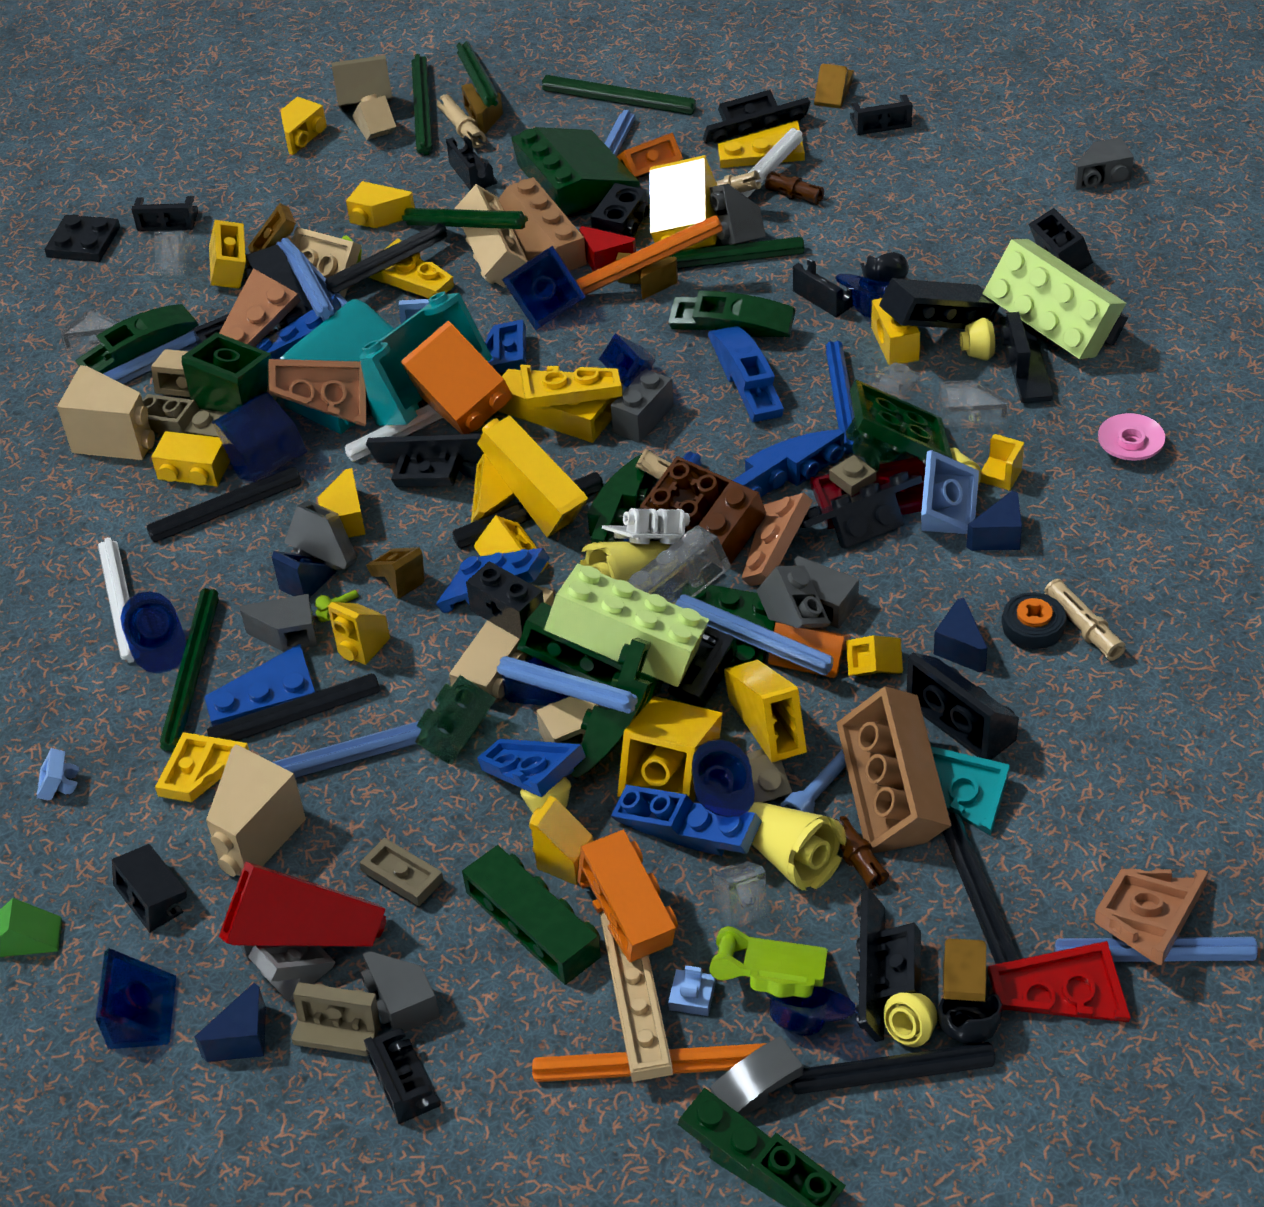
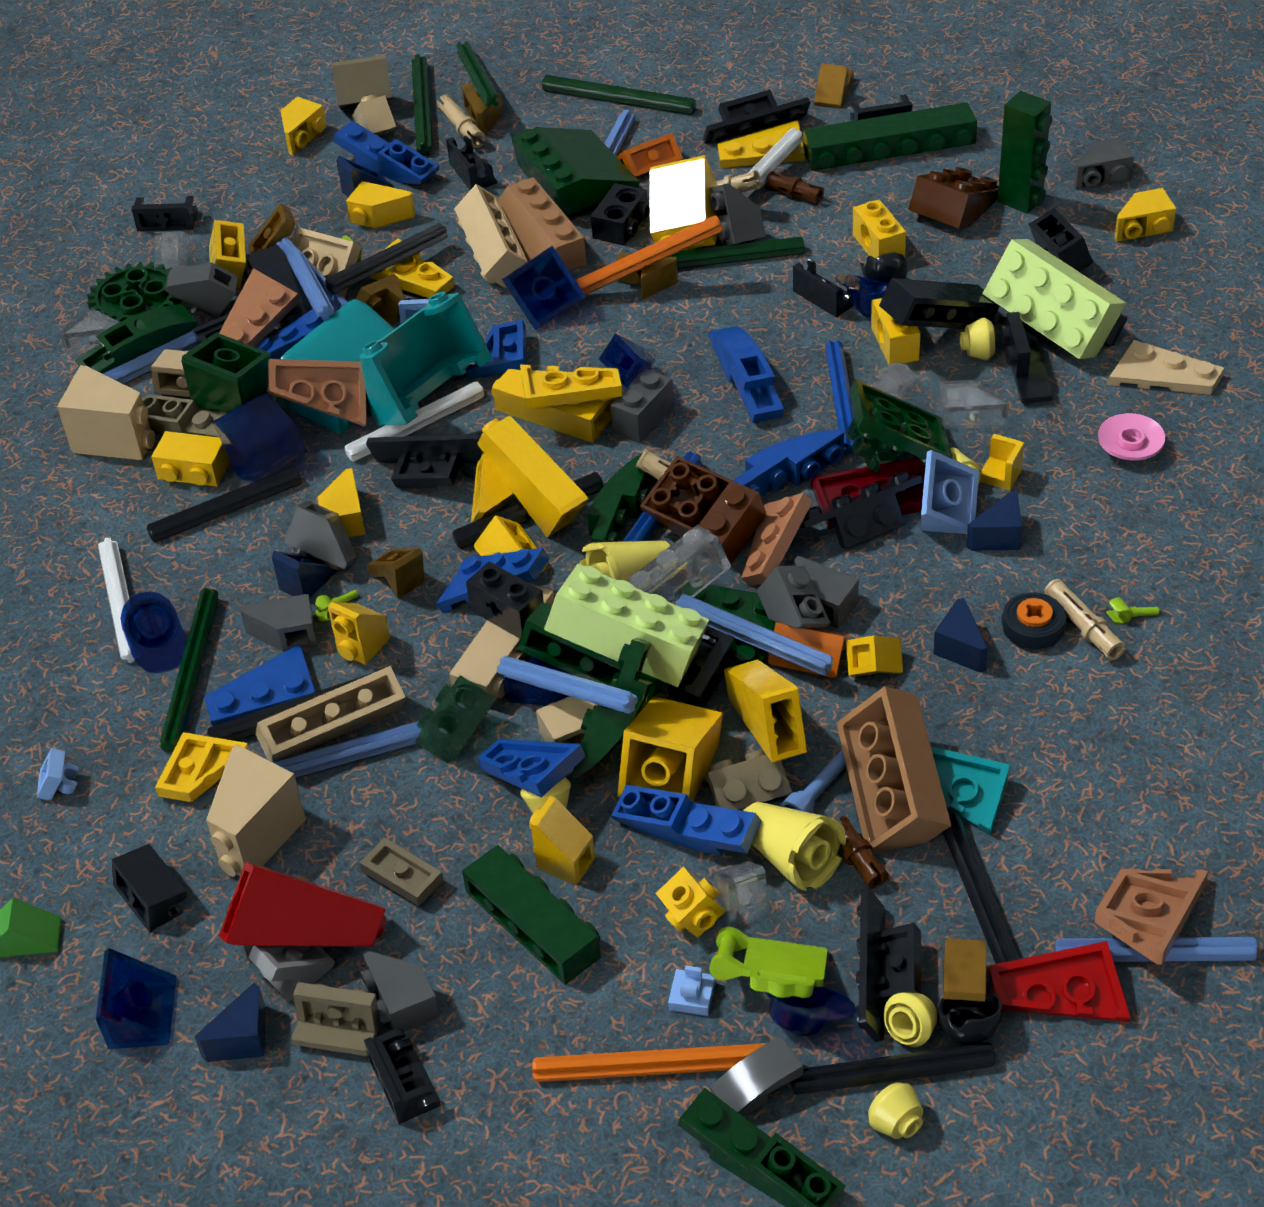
black plate [44,214,120,262] -> none
orange slope [400,321,513,434] -> none
dark green axle [402,208,528,229] -> none
orange wedge [577,829,678,963] -> none
red slope [579,226,636,271] -> none
tan tile [599,911,673,1082] -> none
white hinge [602,508,694,544] -> none
dark green slope [668,290,796,337] -> none
clear blue piece [692,740,755,817] -> none
dark tan plate [829,455,876,496] -> none
black slope [907,652,1019,760] -> none
none -> dark green gear [87,262,184,329]
none -> dark grey slope [165,262,238,318]
none -> tan brick [256,666,406,762]
none -> blue slope [334,120,439,184]
none -> dark blue slope [336,156,393,197]
none -> pearl gold slope [356,274,404,324]
none -> yellow brick [656,866,726,938]
none -> dark green brick [803,102,977,171]
none -> yellow brick [853,199,906,258]
none -> light yellow cone [868,1083,923,1139]
none -> reddish brown slope [908,167,999,229]
none -> dark green brick [998,91,1052,214]
none -> lime hand [1106,597,1159,625]
none -> tan wing [1108,340,1224,395]
none -> yellow slope [1114,188,1176,242]

